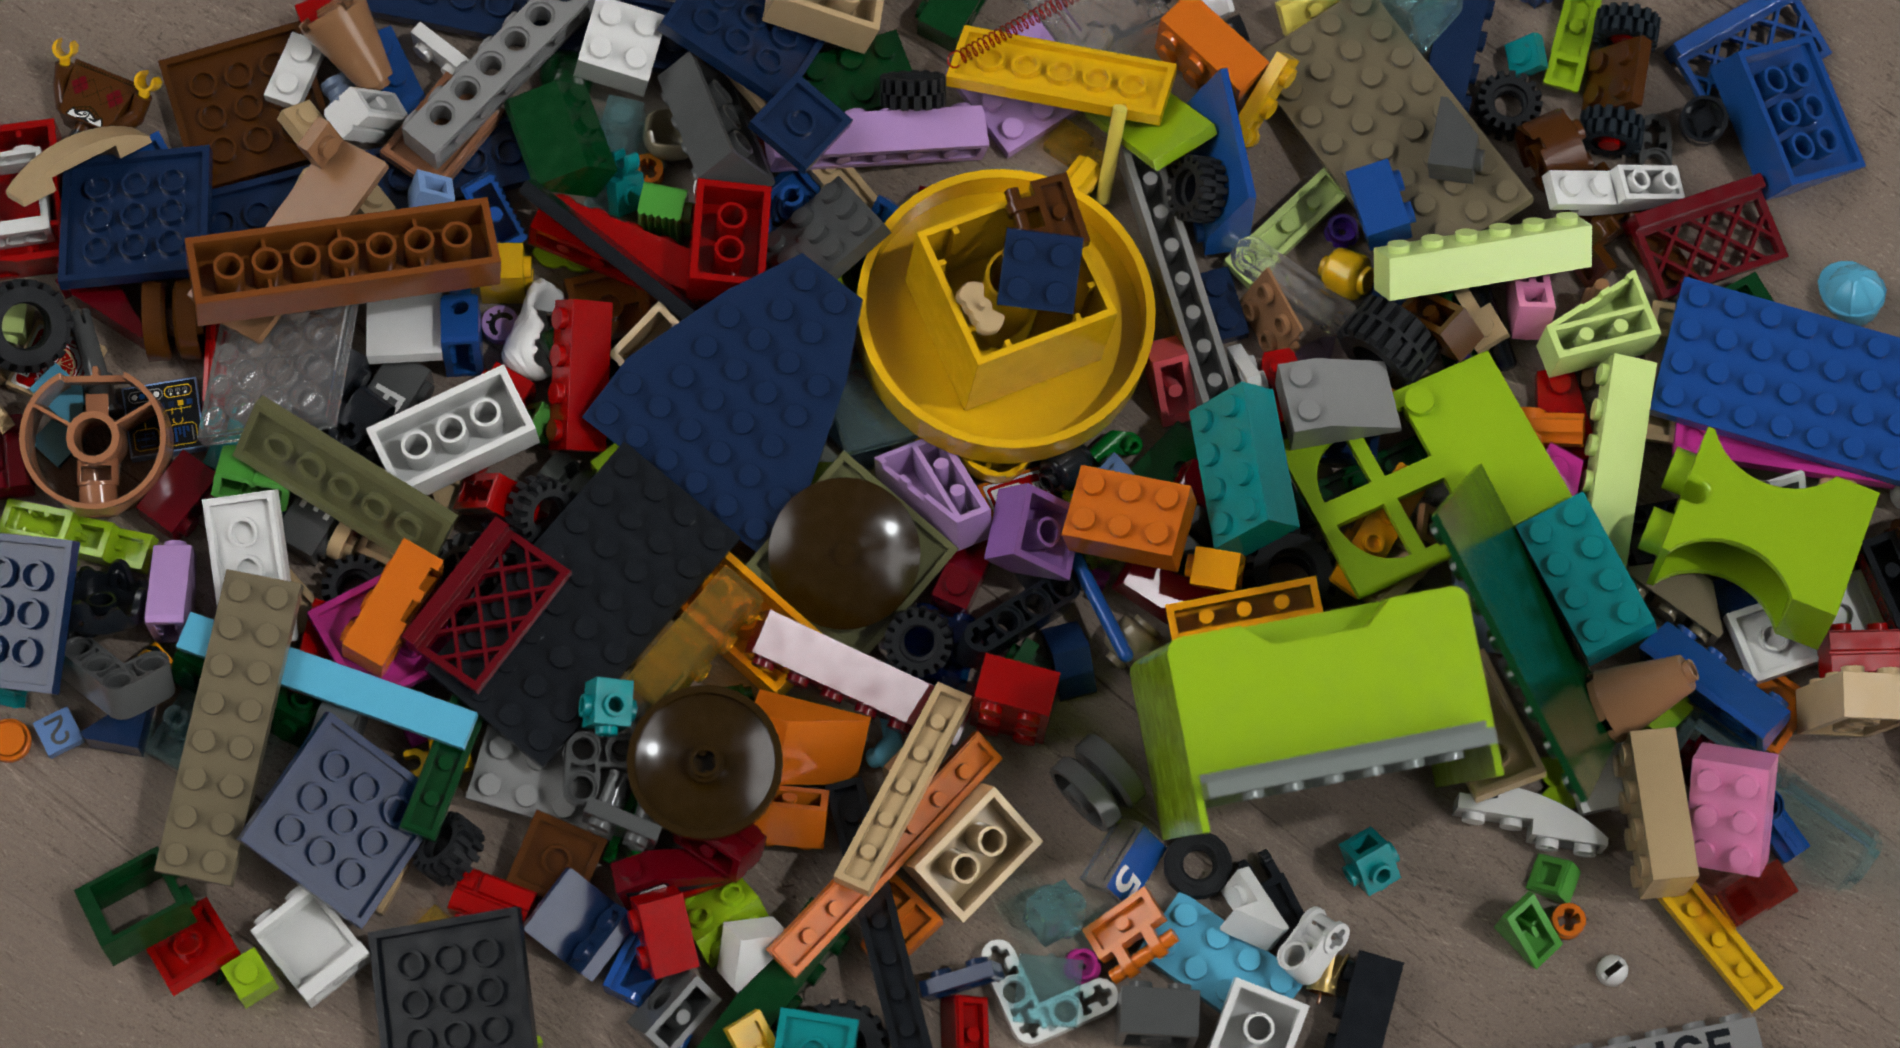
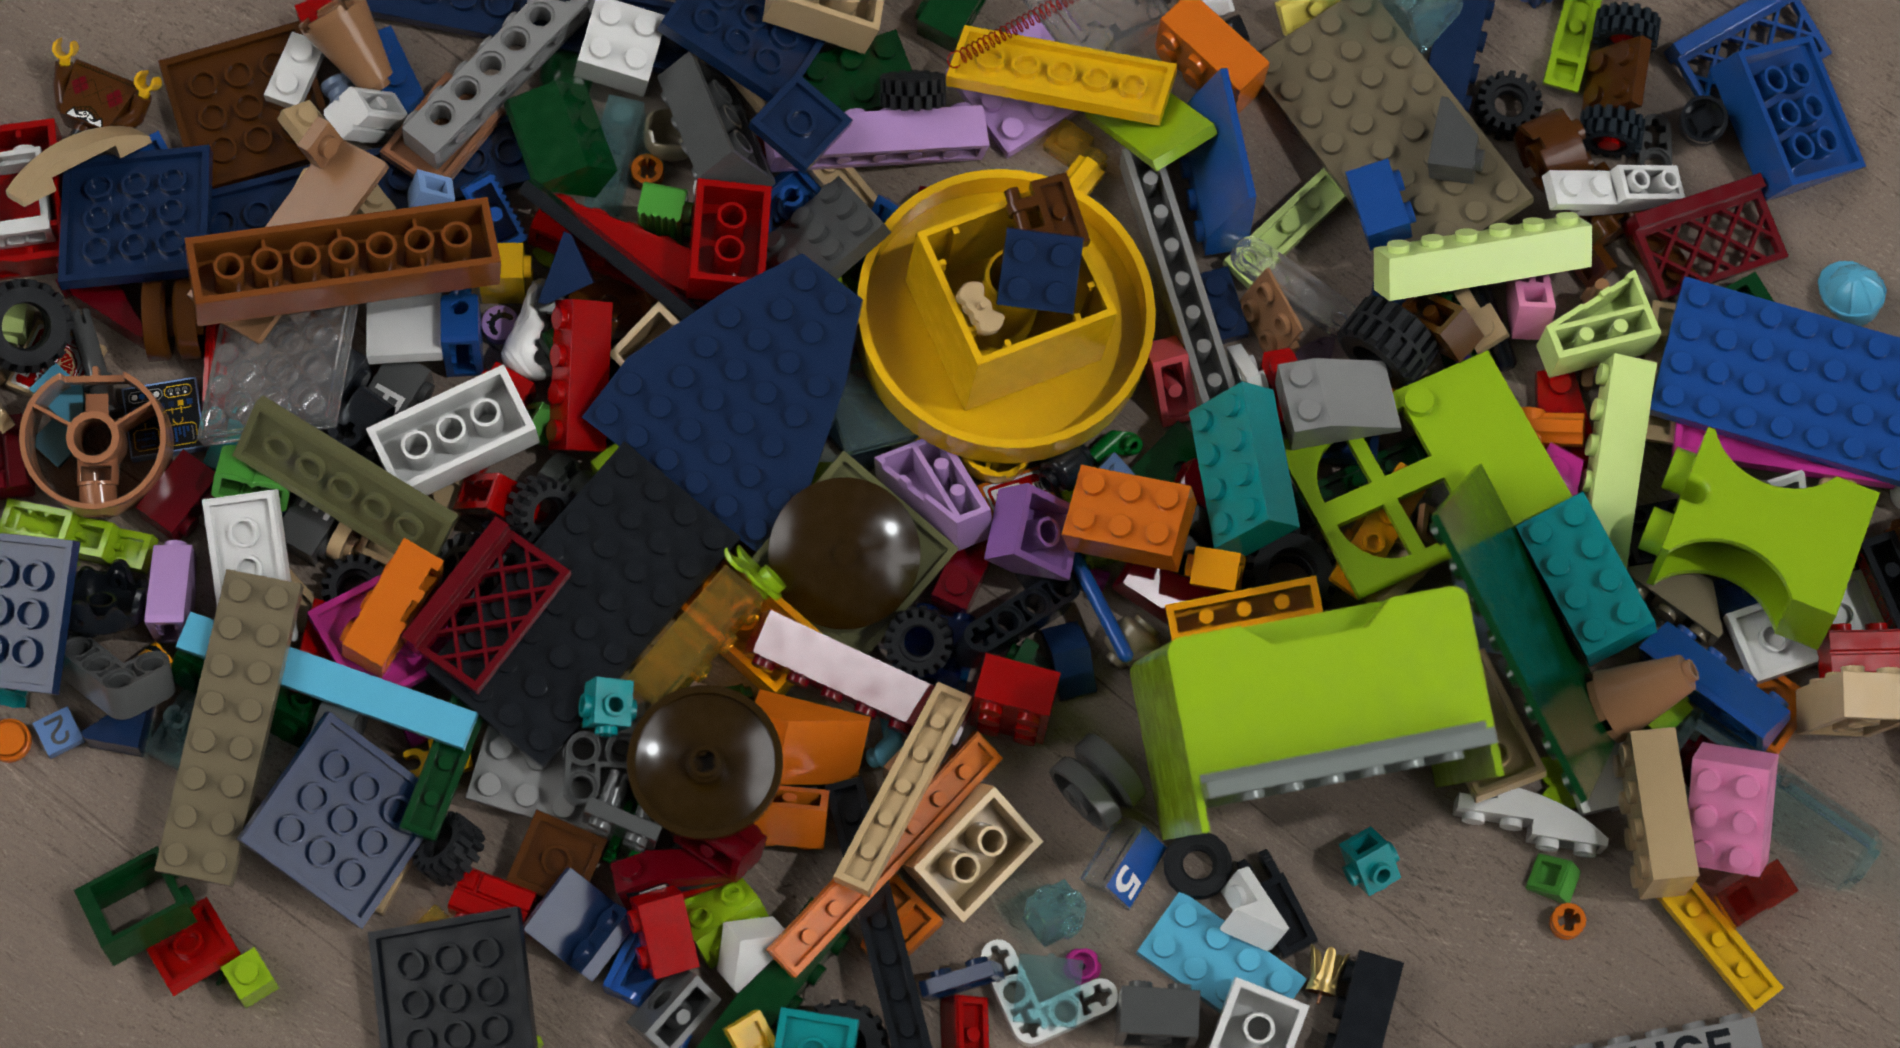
white panel [250,886,371,1009] -> none
white plate [411,22,470,75] -> none
teal plate [606,148,644,217] -> none
orange plate [1082,886,1180,985] -> none
light yellow bar [1095,104,1128,205] -> none
black tyre [1167,154,1229,224] -> none
yellow plate [1238,51,1300,148] -> none
white piece [1277,906,1350,985] -> none
yellow head [1318,248,1374,300] -> none
dark purple plate [1324,214,1360,248] -> none
bright green slope [1494,891,1563,970] -> none
teal plate [1505,32,1548,78] -> none
white hinge [1596,954,1628,987] -> none
blue piece [1770,791,1810,866] -> none
none -> dark blue slope [538,231,595,305]
none -> lime plate [724,545,786,601]

